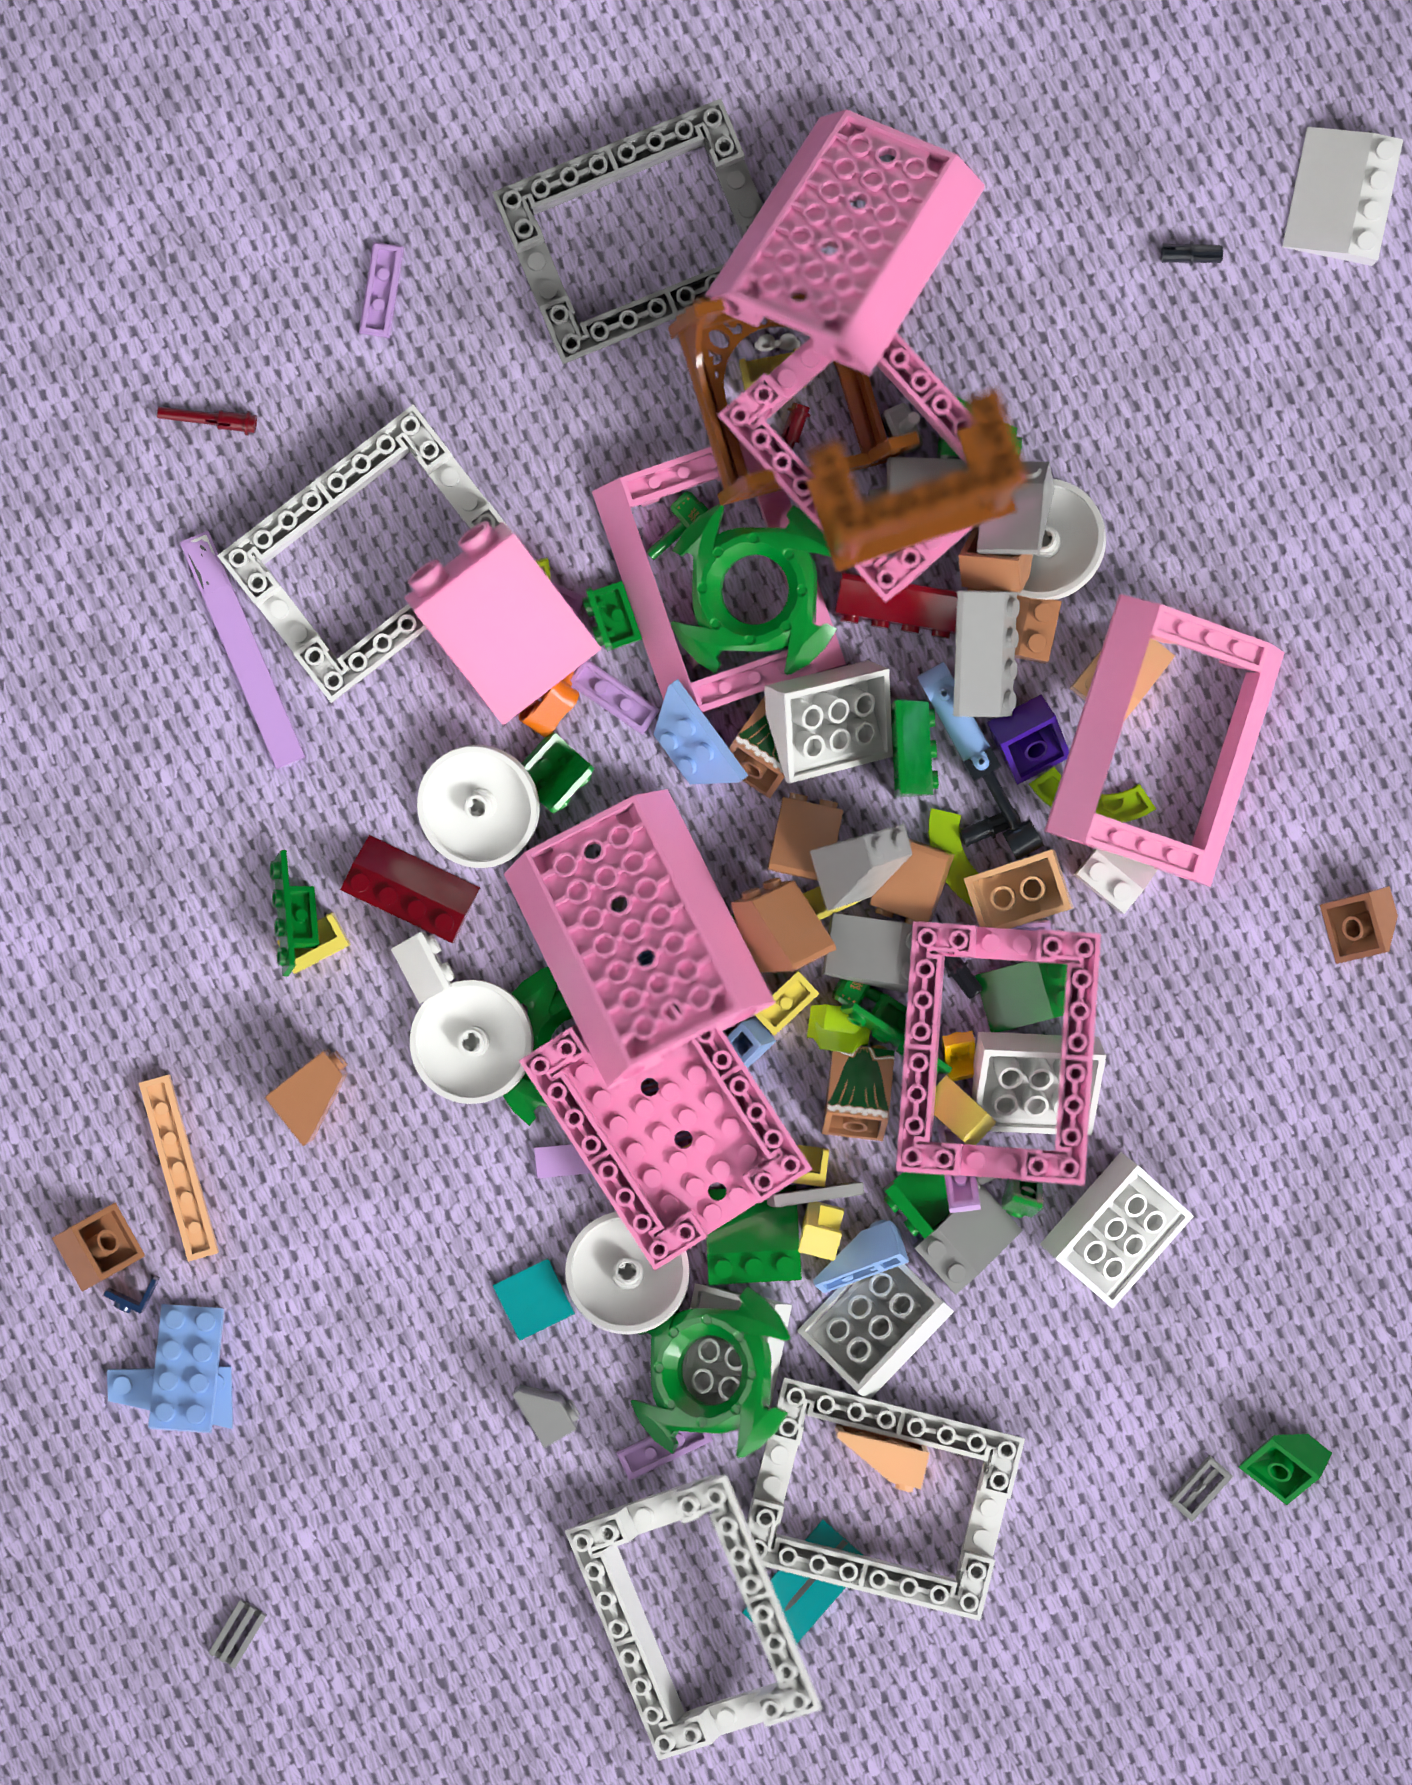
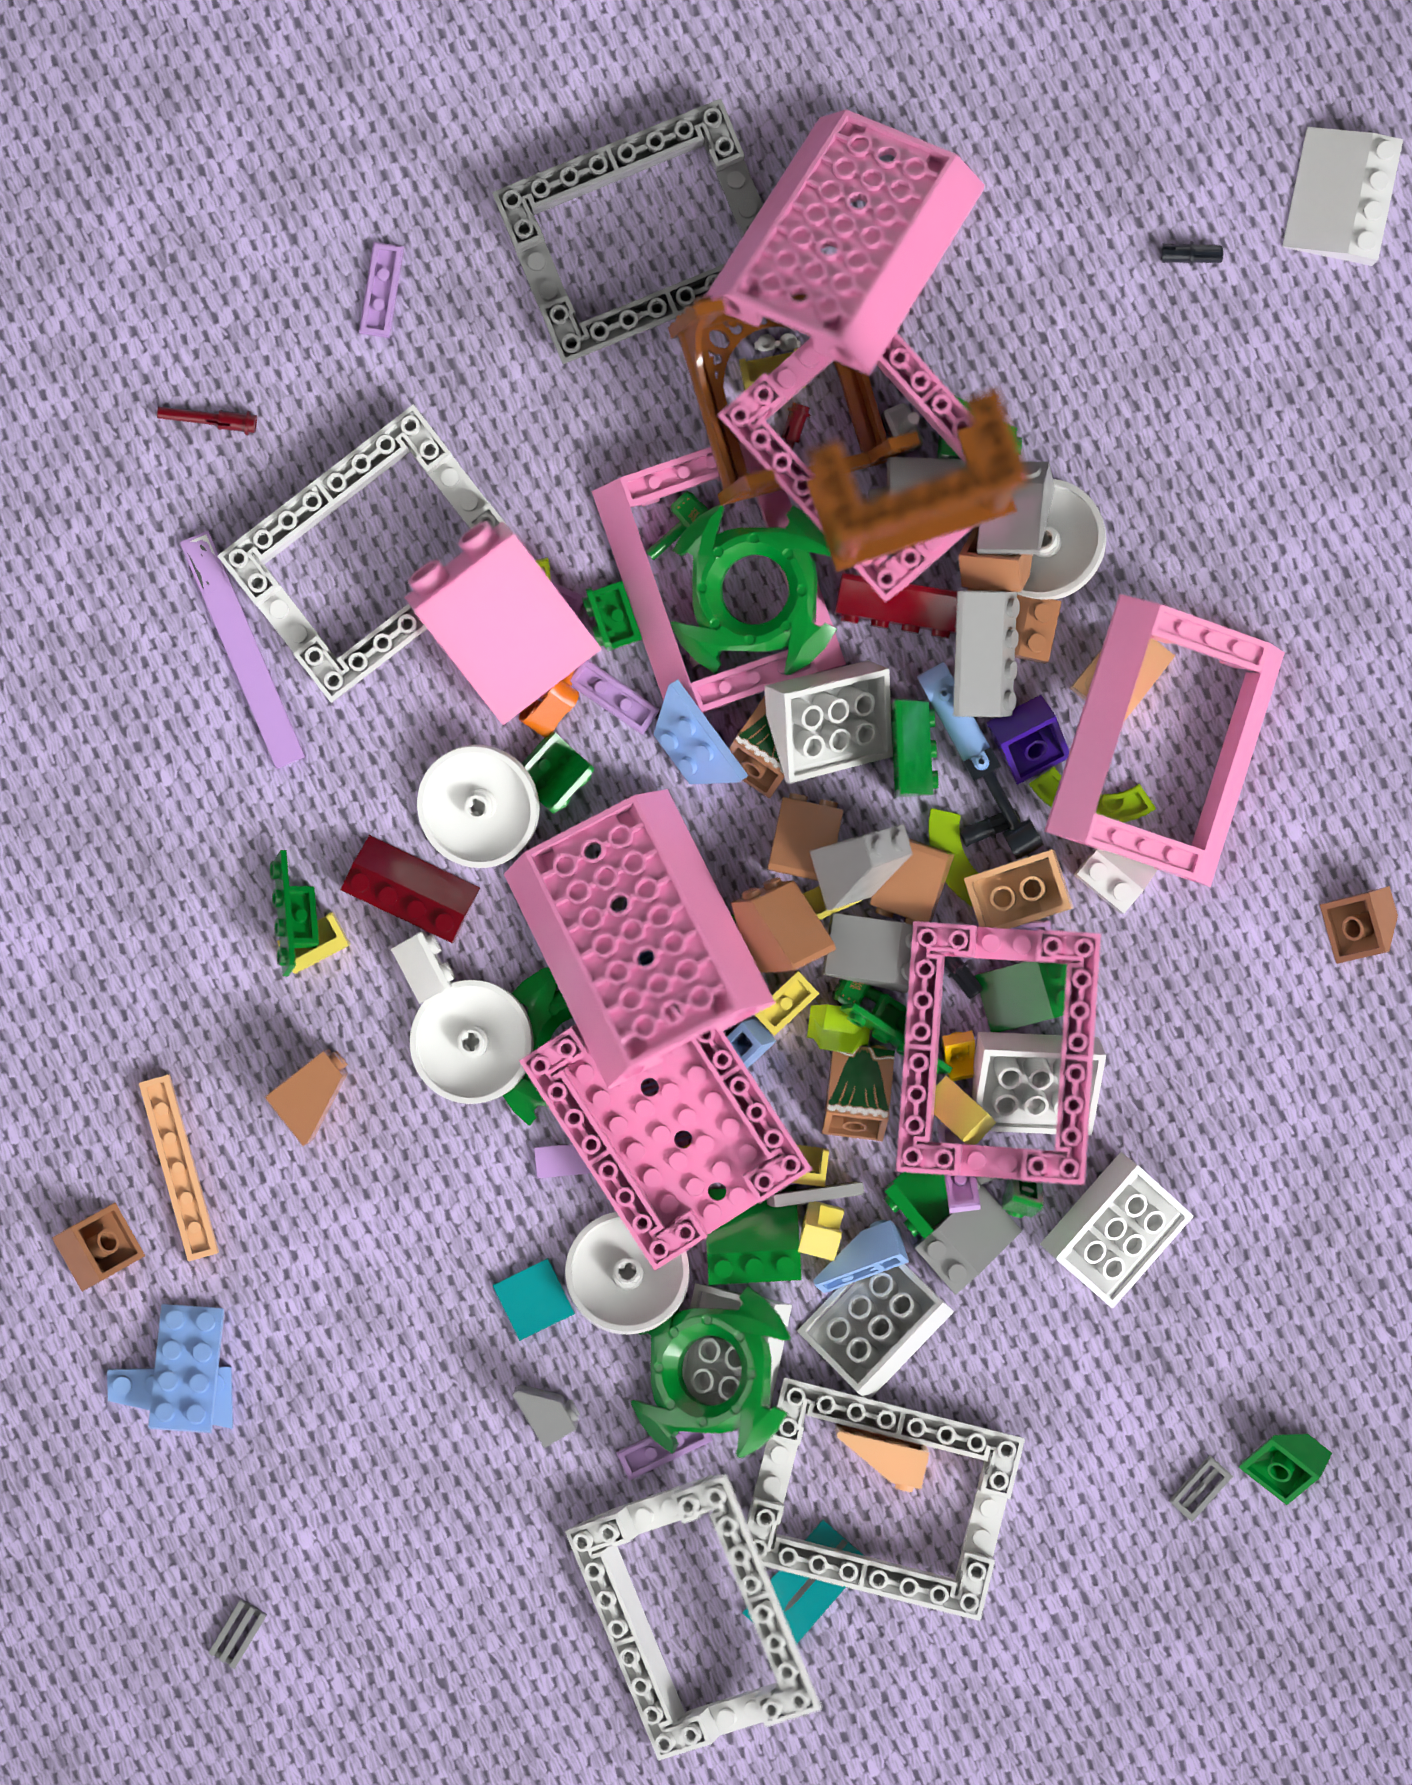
dark blue bracket [103,1276,160,1314] -> none

